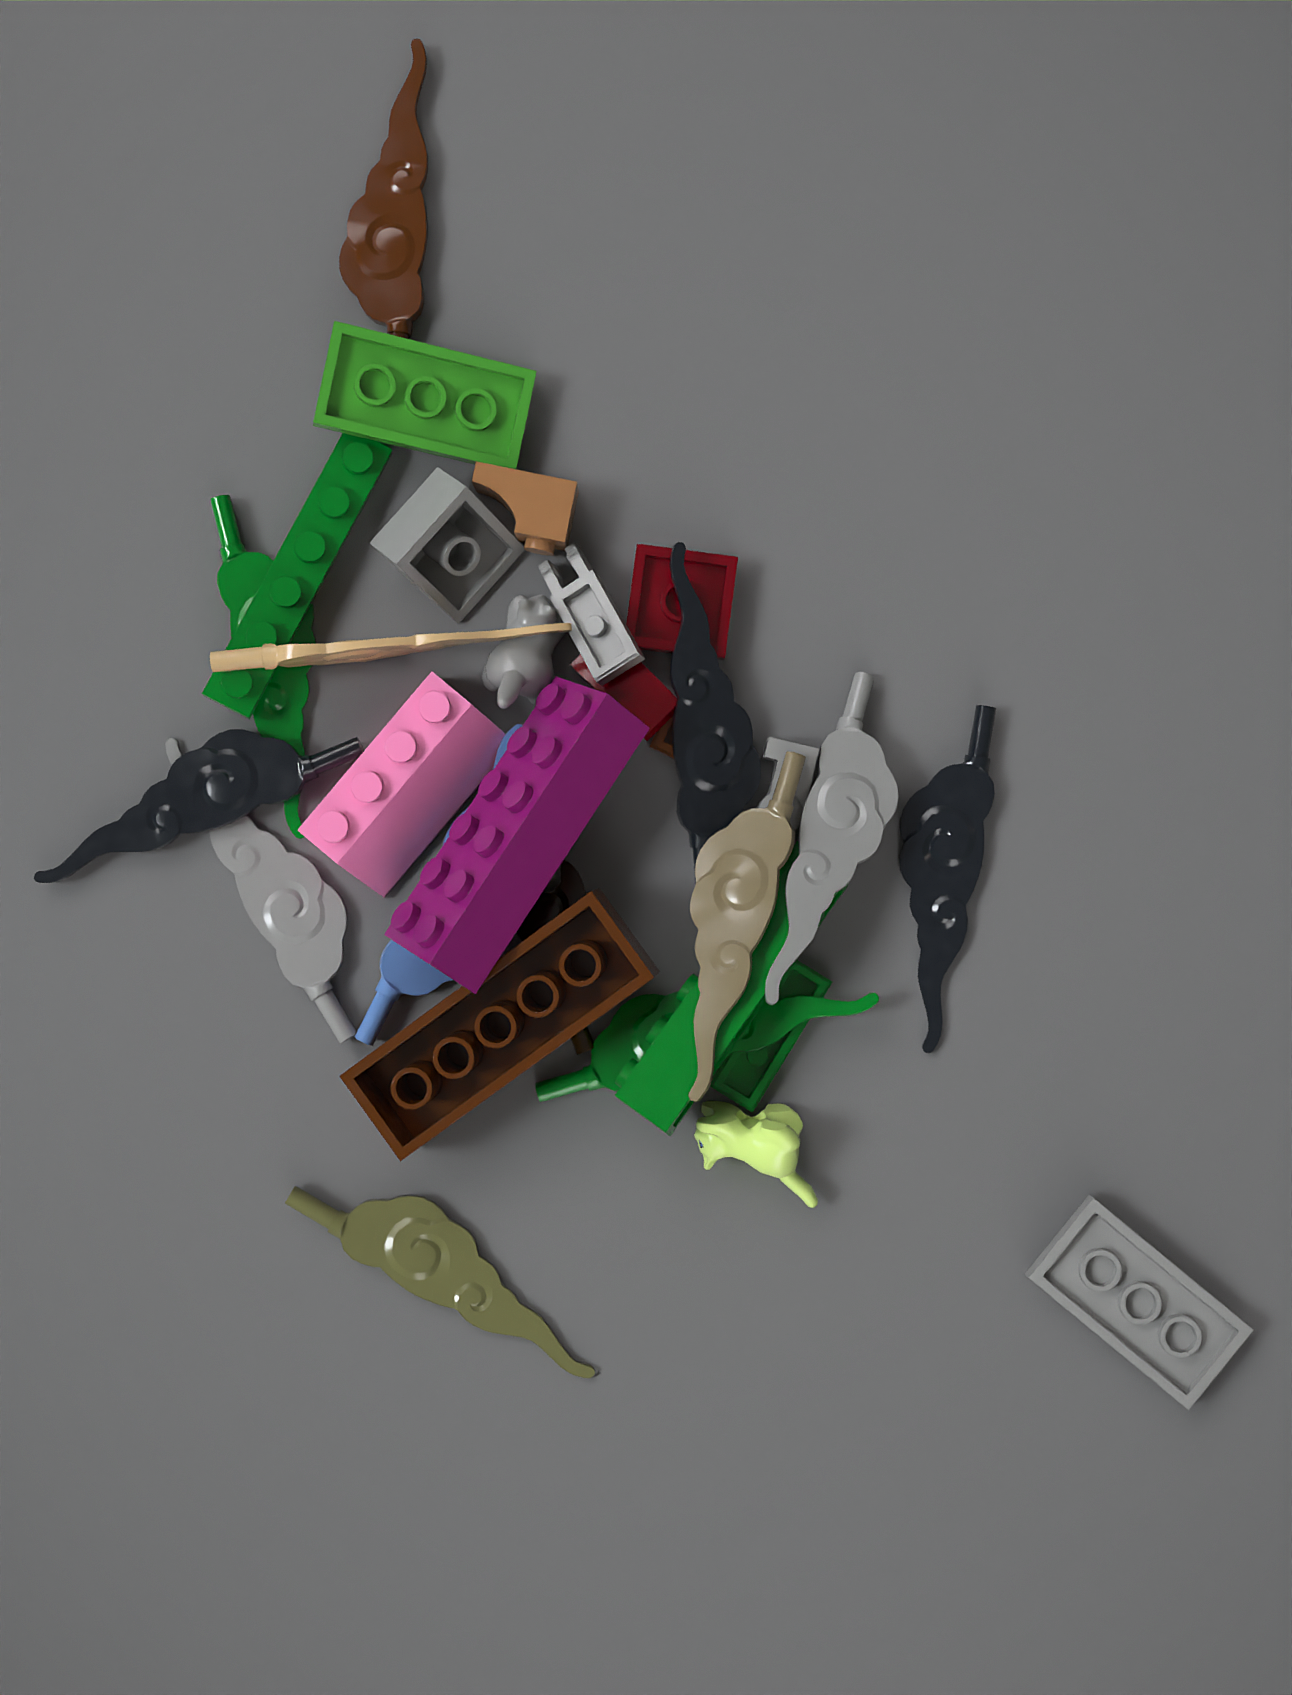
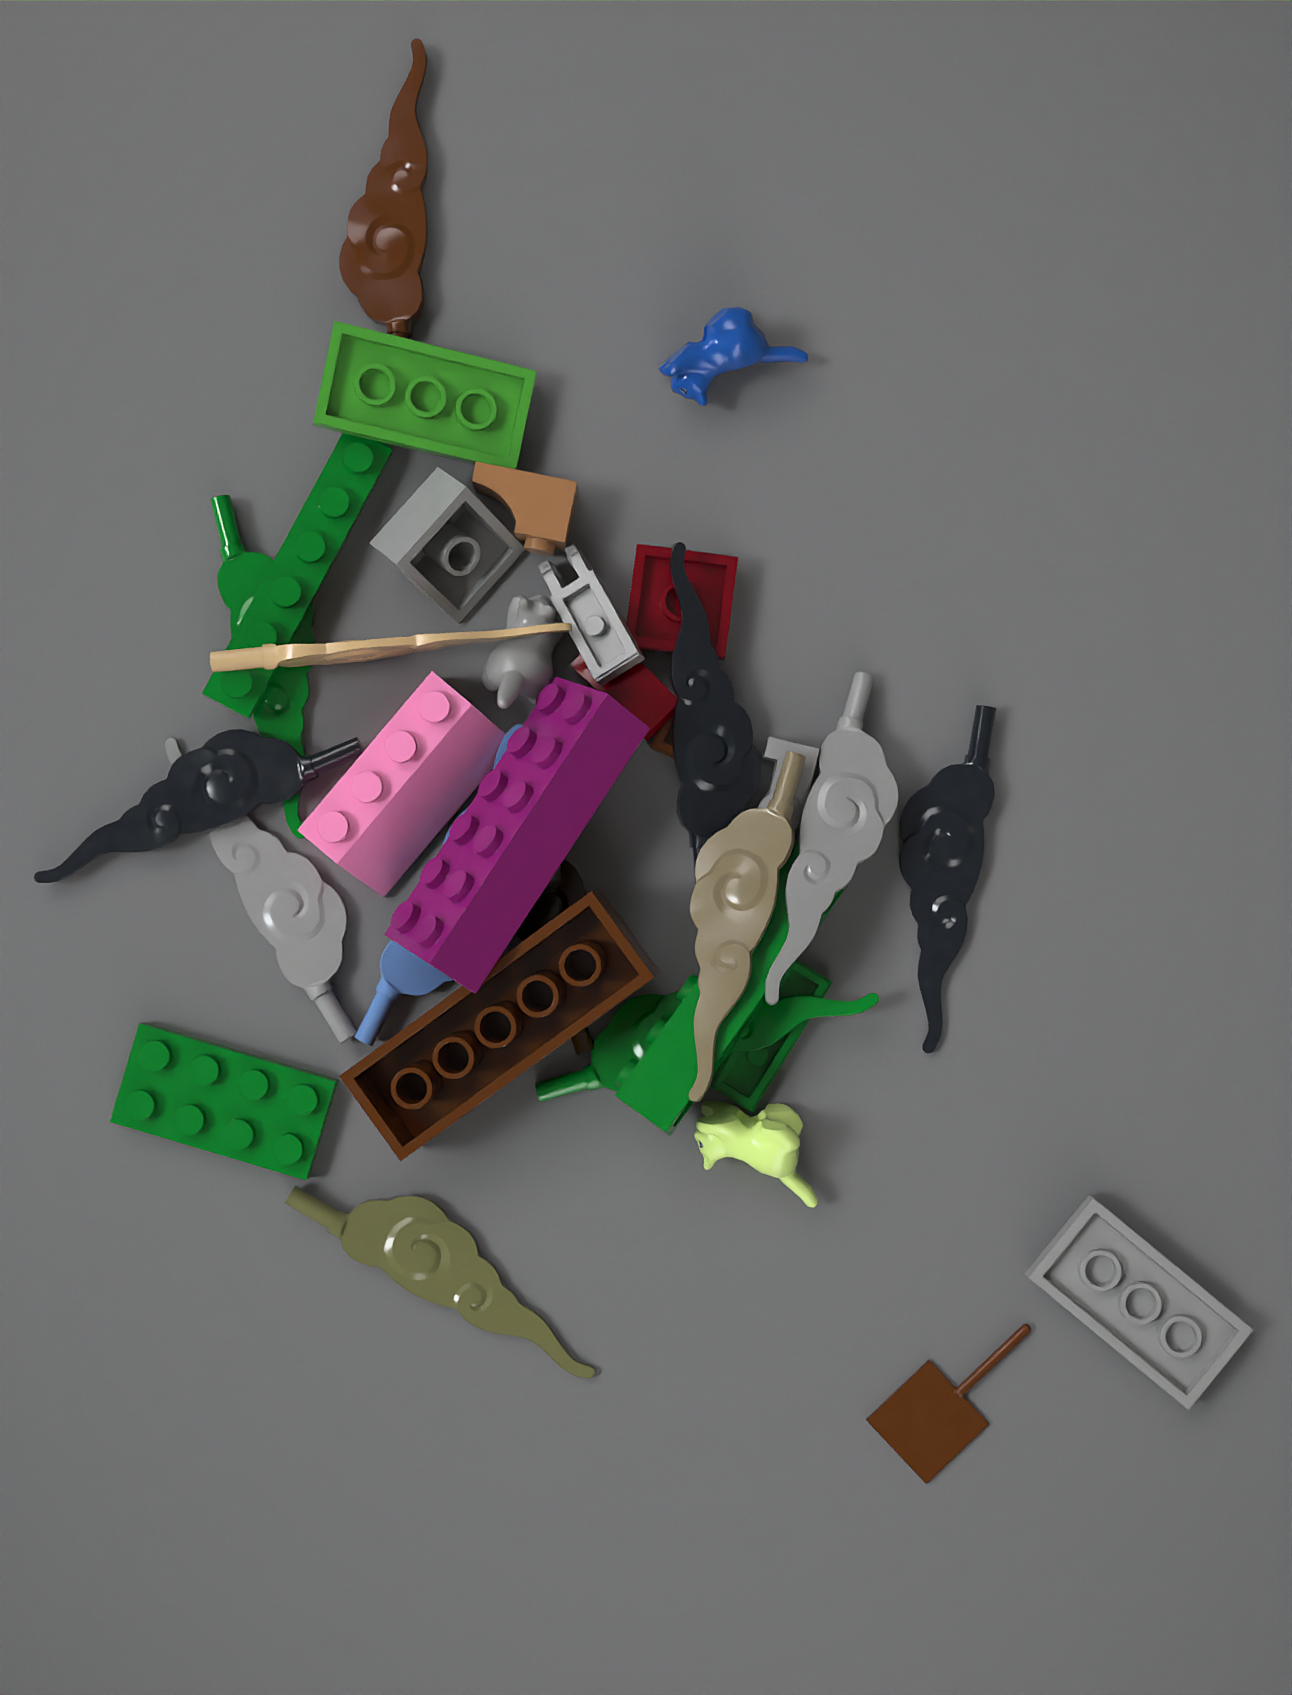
none -> green plate [109,1022,339,1180]
none -> blue animal [658,307,808,406]
none -> reddish brown piece [866,1324,1031,1484]

